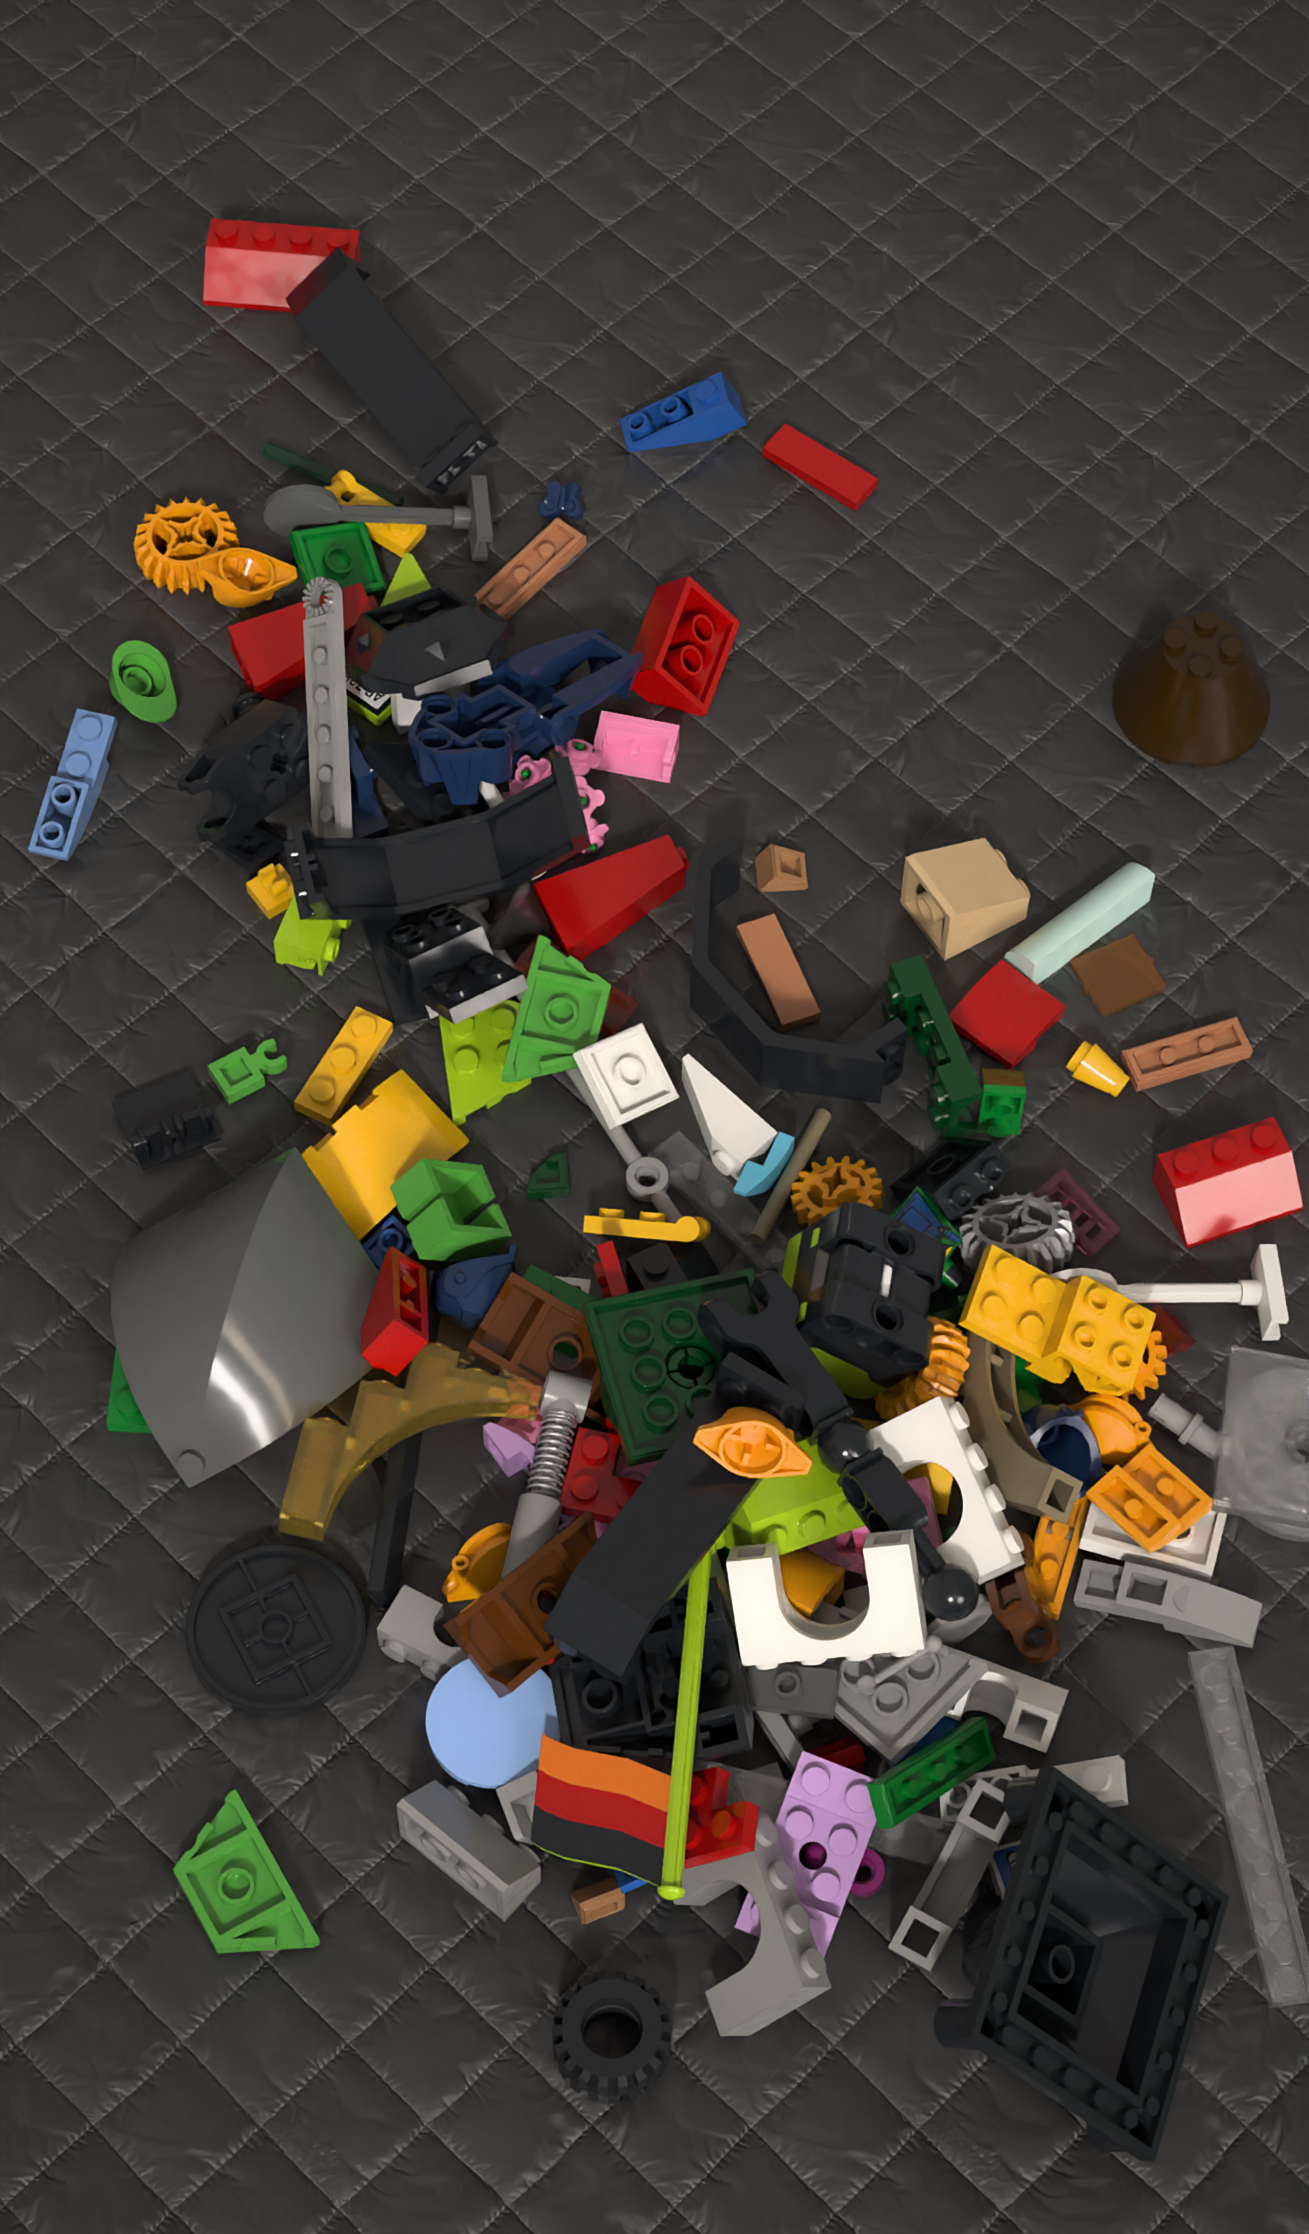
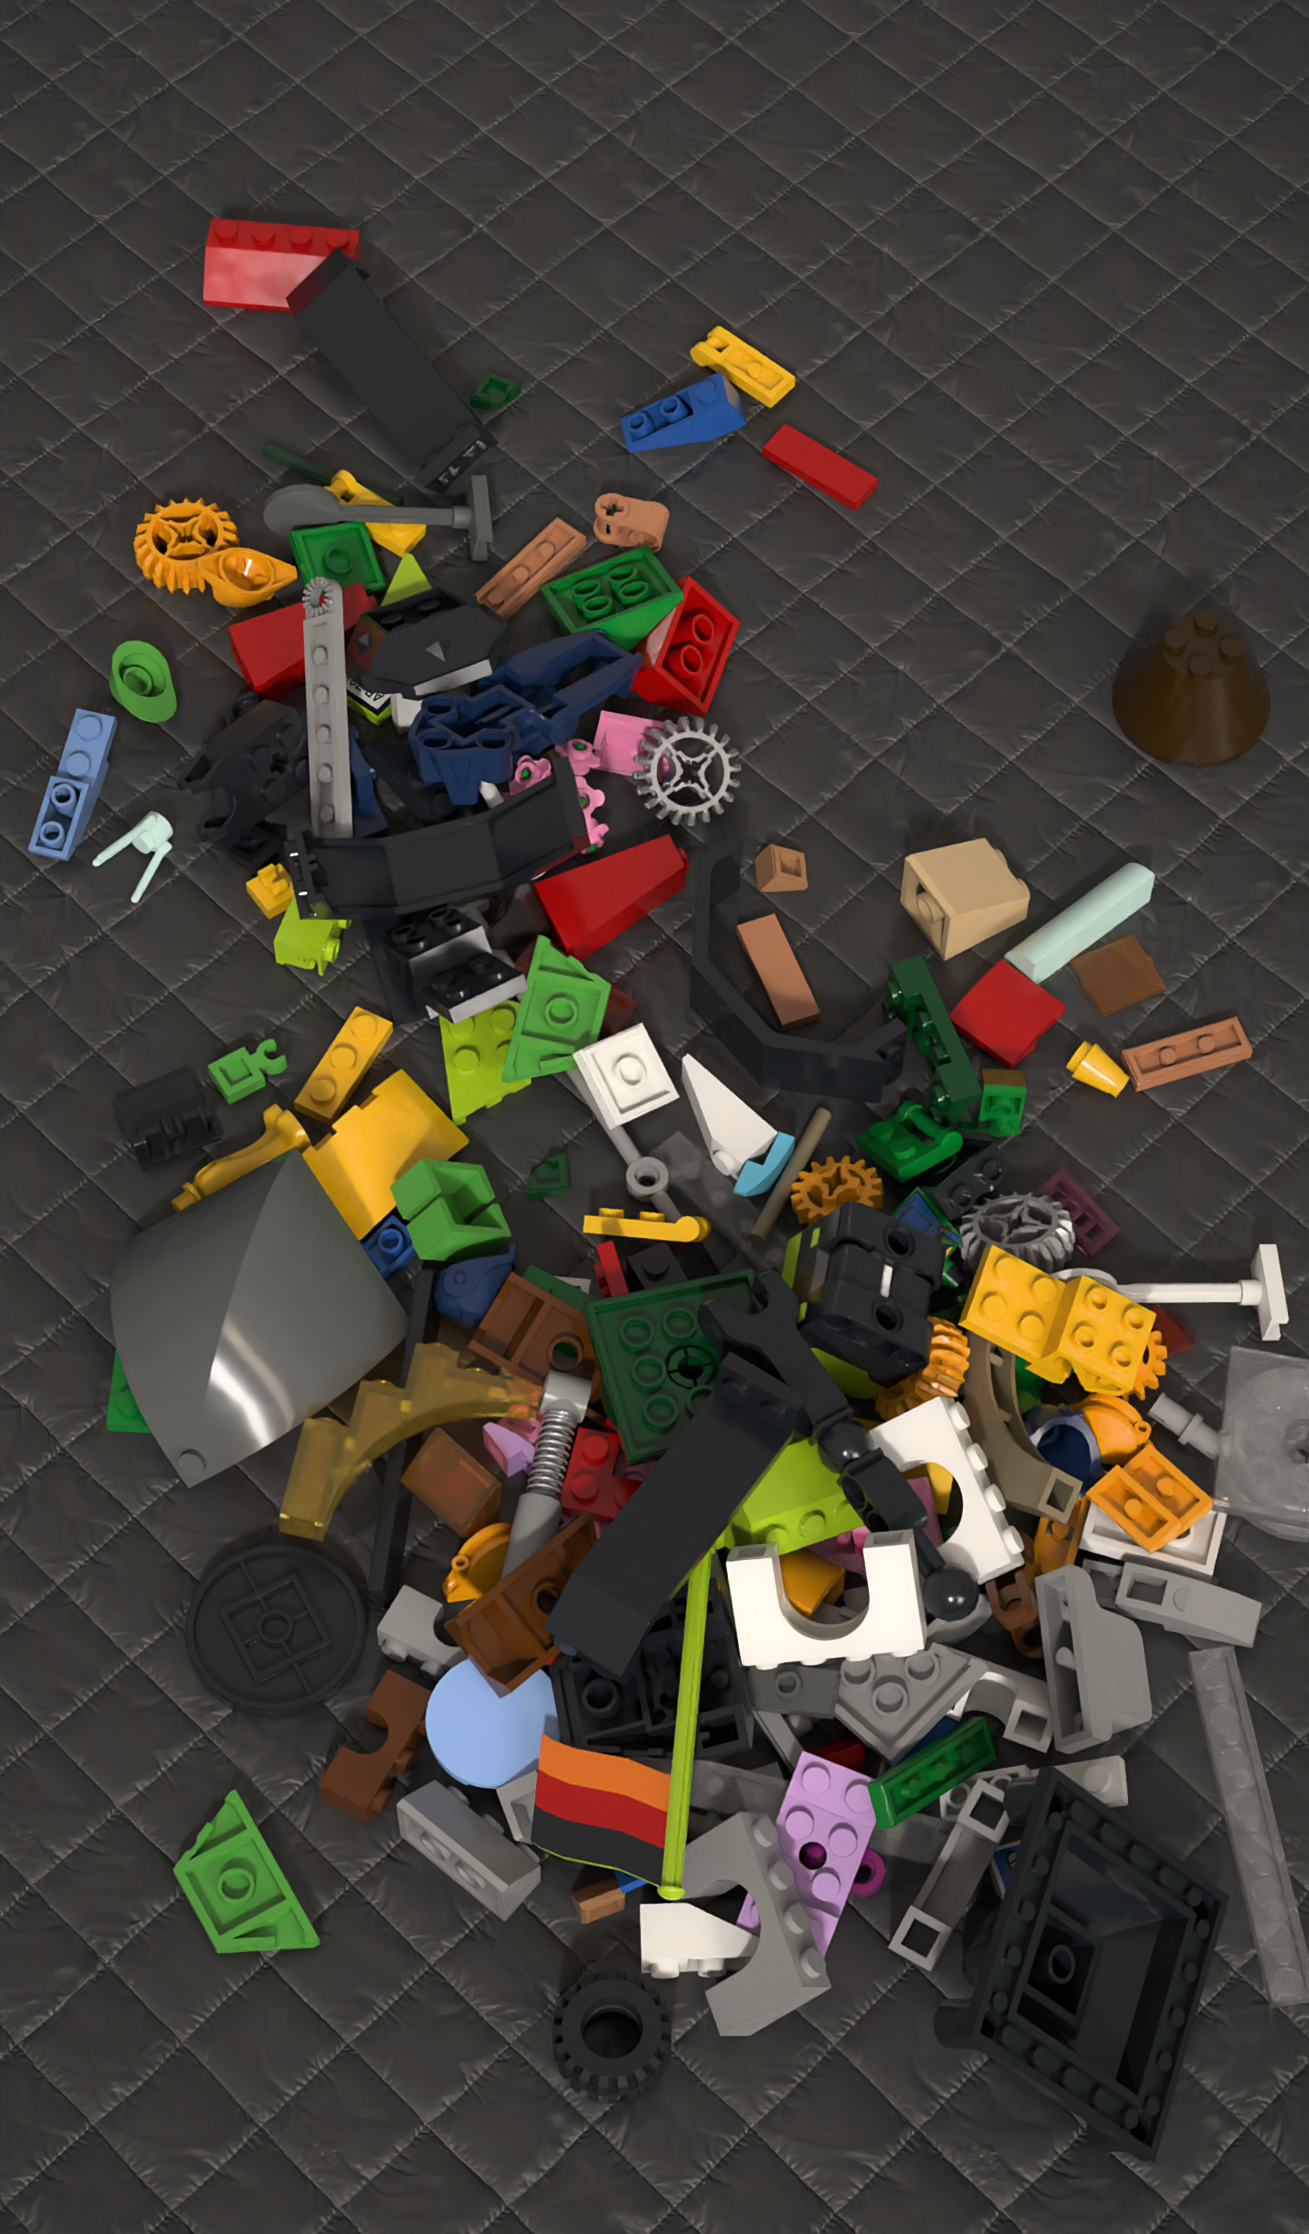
red slope [360,1246,429,1377] -> none
dark blue piece [538,481,584,520] -> none
red plate [684,1766,759,1869] -> none
light orange hat [693,1407,812,1478] -> none
light grey hinge [857,1634,942,1696] -> none
slope [1152,1116,1303,1249] -> none
none -> light aqua plant [92,811,173,903]
none -> yellow piece [170,1103,312,1212]
none -> reddish brown arch [318,1669,432,1824]
none -> clear orange slope [400,1427,502,1538]
none -> dark green tile [470,371,521,409]
none -> green slope [539,545,684,675]
none -> nougat piece [593,493,670,553]
none -> light grey gear [632,716,741,826]
none -> white slope [640,1903,760,1979]
none -> yellow plate [690,326,795,409]
none -> green plate [855,1100,963,1183]
none -> light grey brick [1034,1564,1152,1754]

